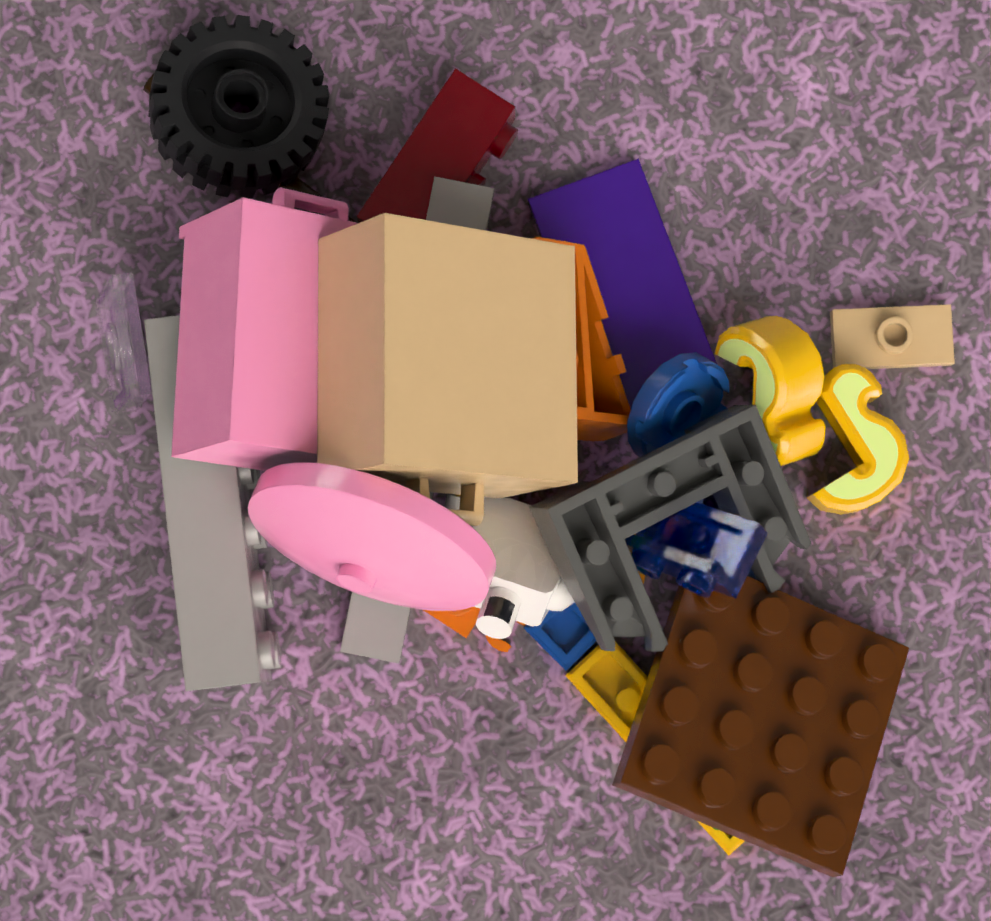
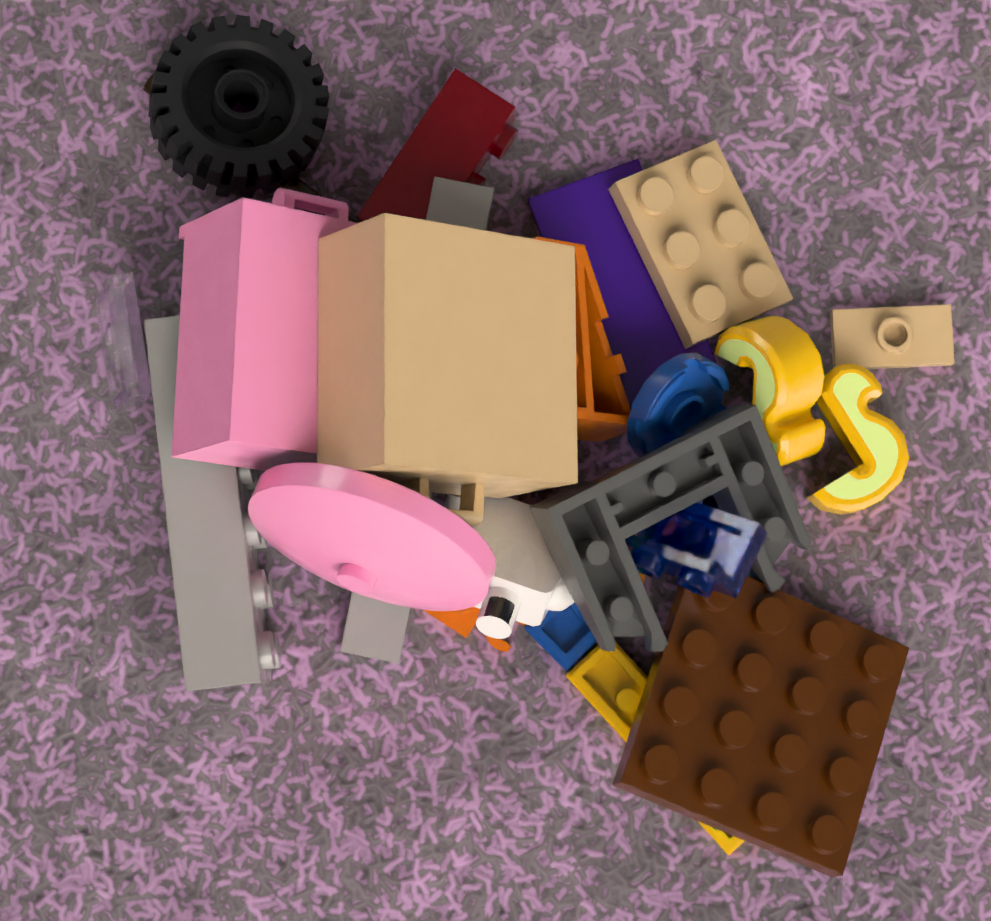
none -> tan plate [608,140,793,349]

